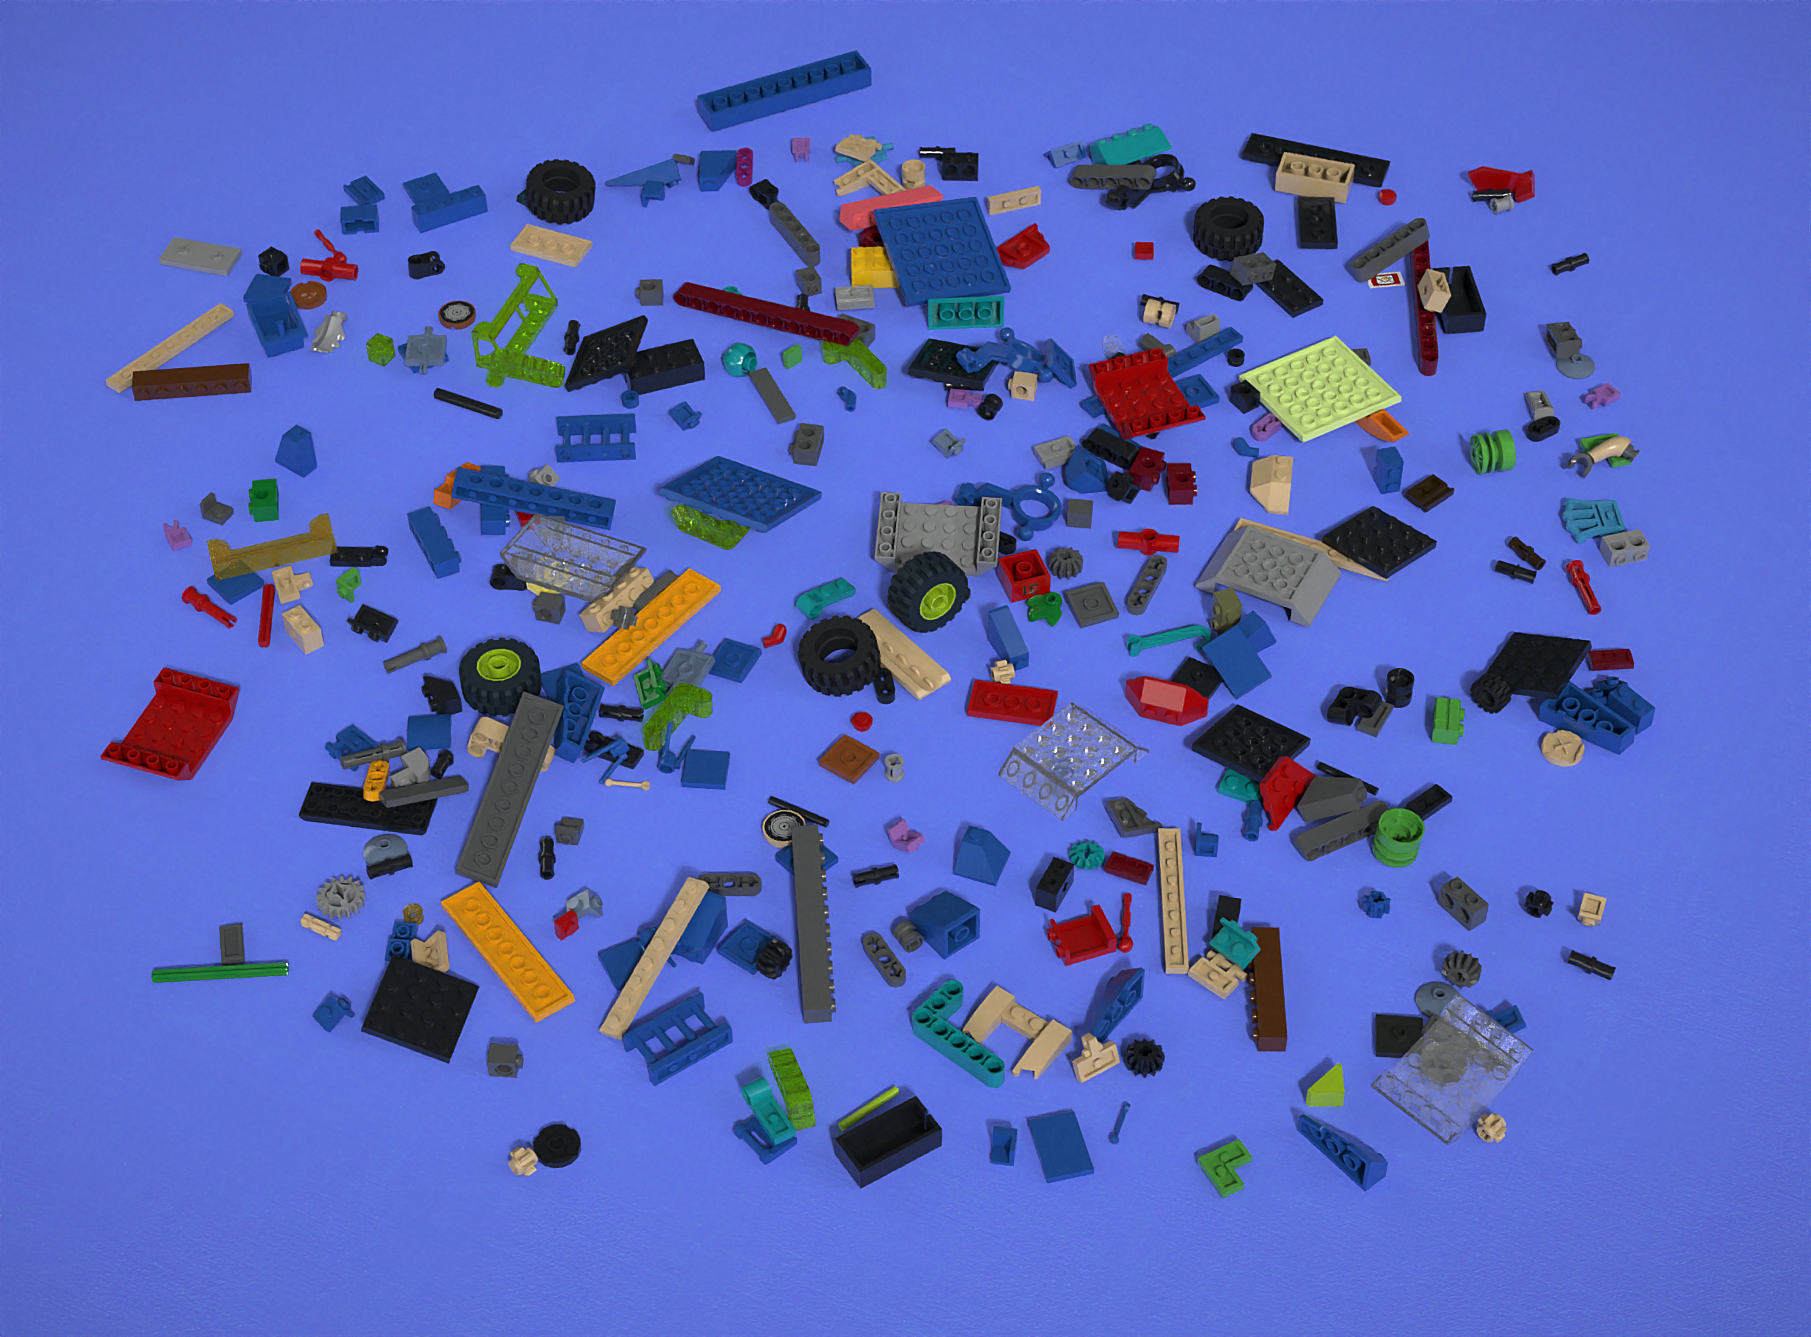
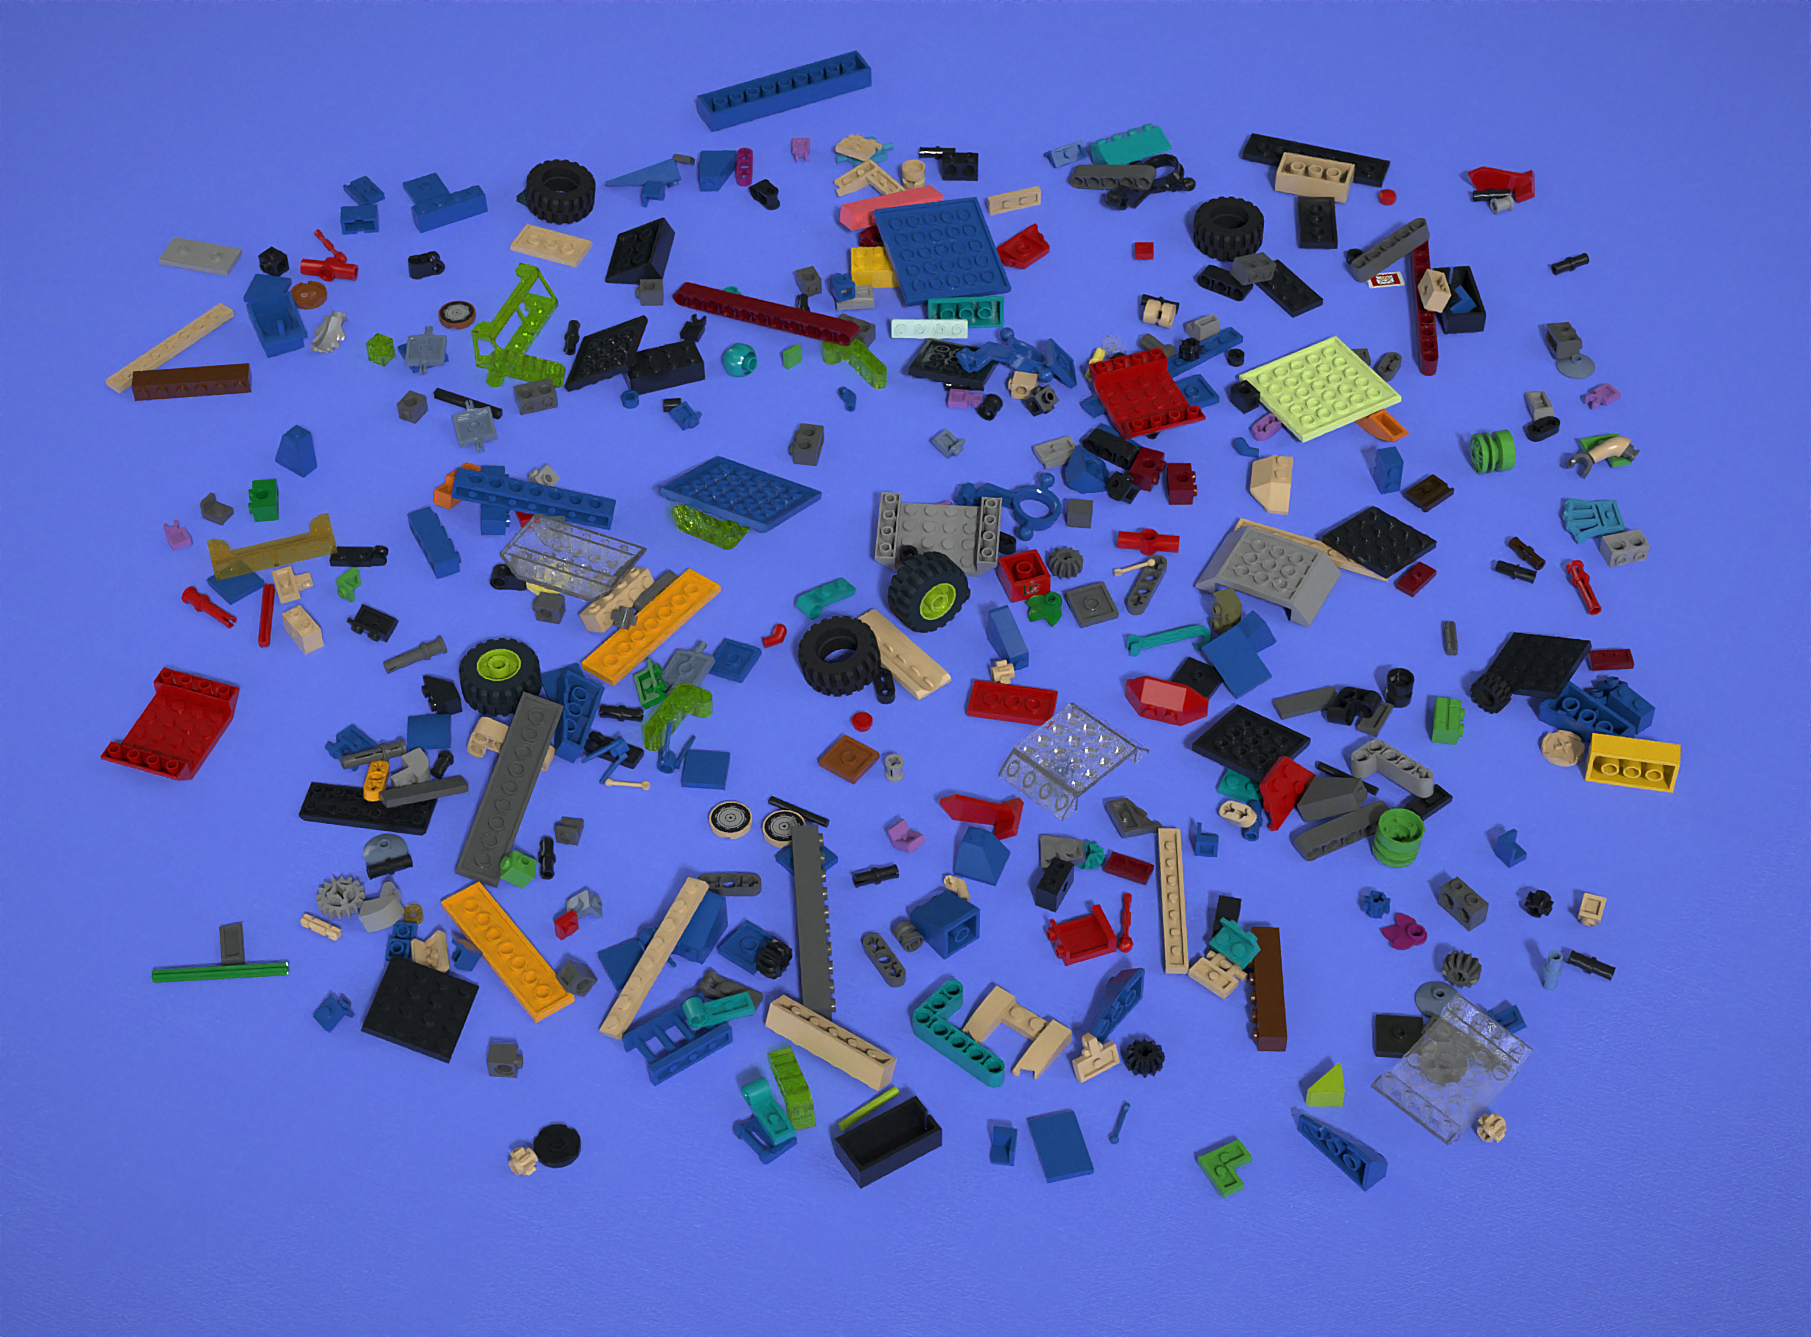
blue fence [556,413,636,463] -> none
dark grey tile [748,367,796,424] -> none
dark grey beam [770,202,820,267] -> none
none -> light grey brick [358,881,405,933]
none -> dark grey brick [397,390,428,424]
none -> blue panel [451,938,483,972]
none -> sand blue plate [452,400,498,453]
none -> bright green brick [500,850,537,889]
none -> dark grey brick [513,378,558,415]
none -> dark grey brick [555,960,598,997]
none -> black slope [605,217,675,285]
none -> black hinge [663,398,681,412]
none -> black plate [680,314,707,342]
none -> teal plate [682,991,755,1029]
none -> dark grey plate [696,970,763,1016]
none -> tile [709,801,753,839]
none -> tan brick [765,995,897,1091]
none -> blue brick [830,273,855,302]
none -> light aqua bracket [892,319,968,339]
none -> black bush [900,545,918,565]
none -> red piece [939,794,1024,840]
none -> tan arm [944,875,970,902]
none -> black brick [1023,385,1059,416]
none -> flat silver wing [1040,835,1086,873]
none -> light yellow axle [1085,348,1106,381]
none -> tan hinge [1114,559,1155,576]
none -> black gear [1179,338,1203,362]
none -> tan beam [1219,800,1257,828]
none -> dark grey tile [1273,686,1338,720]
none -> black bush [1346,248,1364,265]
none -> light grey beam [1351,739,1434,798]
none -> dark grey beam [1377,352,1402,382]
none -> magenta plate [1381,913,1427,950]
none -> dark red plate [1396,561,1437,597]
none -> dark grey axle [1444,621,1458,656]
none -> blue panel [1449,285,1476,314]
none -> blue panel [1495,828,1527,868]
none -> medium blue pin [1542,950,1563,991]
none -> yellow brick [1585,733,1681,793]

